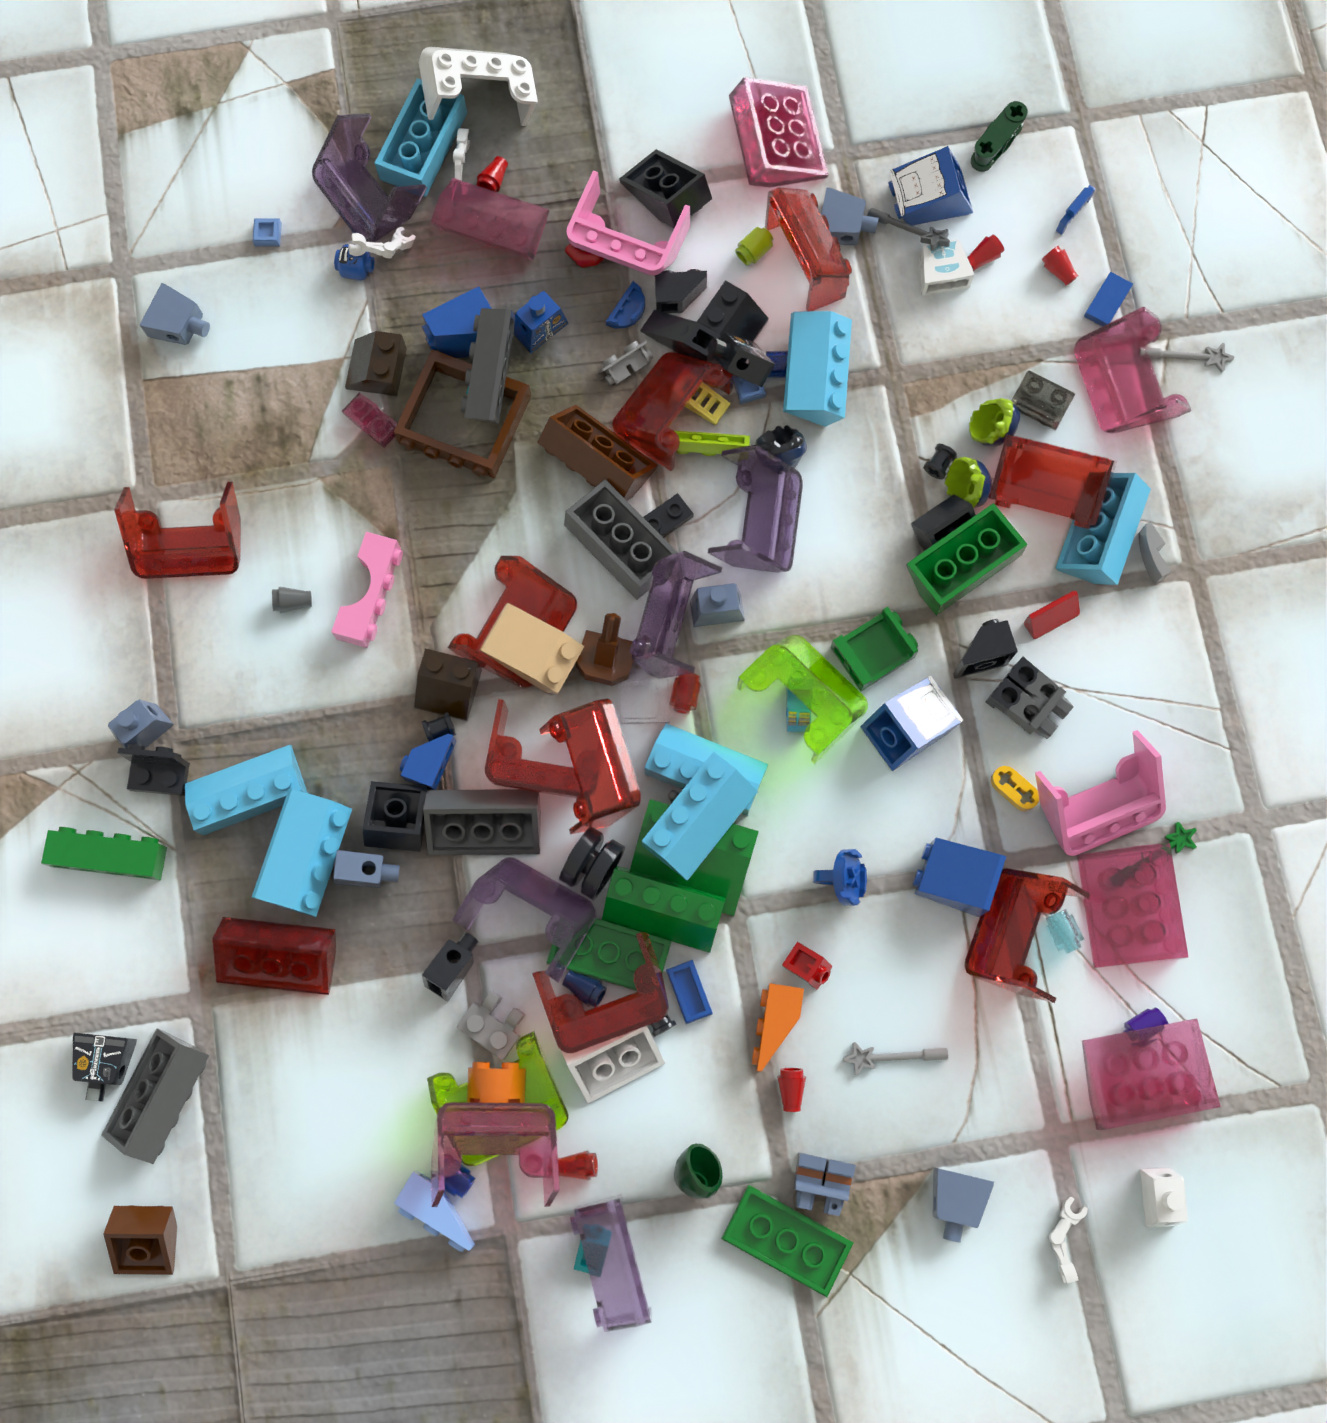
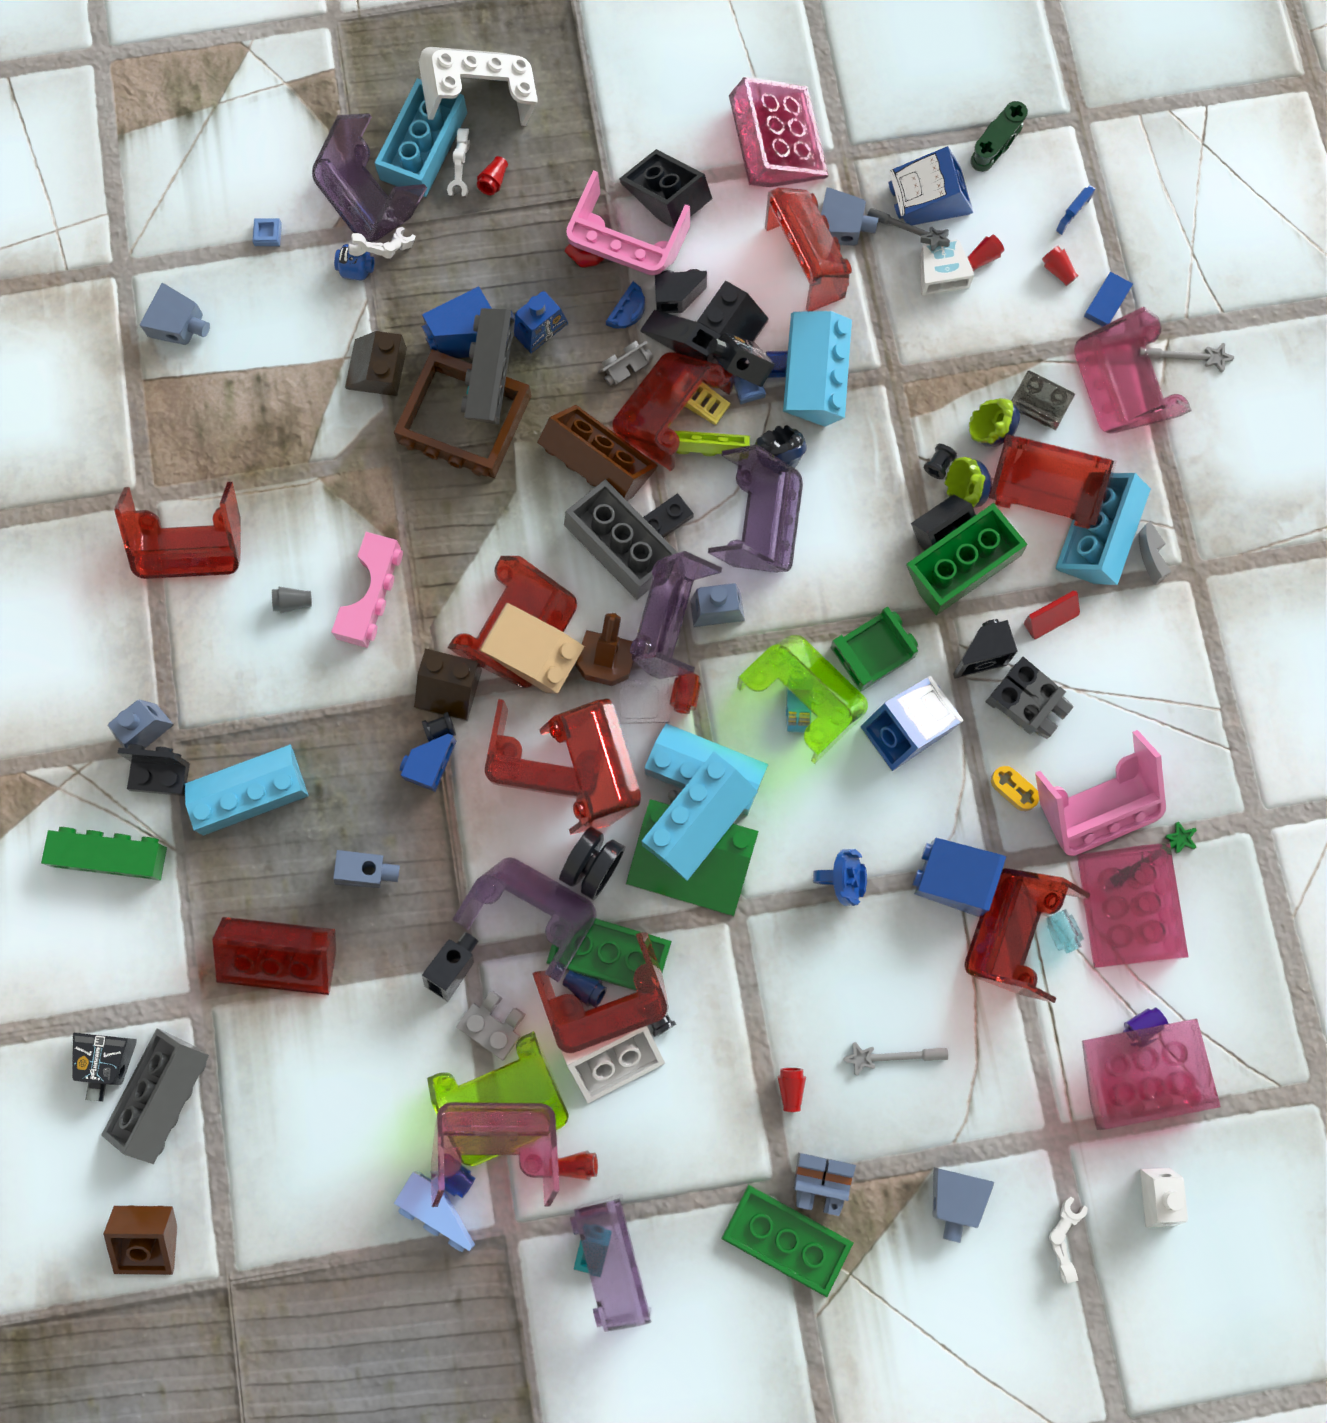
medium azure slope [252,788,352,917] -> none
clear pink slope [342,392,398,448] -> none
black slope [362,781,427,852] -> none
dark grey slope [423,789,541,855] -> none
clear pink slope [431,178,550,261] -> none
orange cylinder [467,1062,526,1105] -> none
green slope [602,866,726,953] -> none
blue tile [666,960,713,1024] -> none
dark green hat [674,1143,723,1199] -> none
lime brick [735,227,773,266] -> none
orange slope [752,983,804,1072] -> none
red bracket [782,941,832,990] -> none

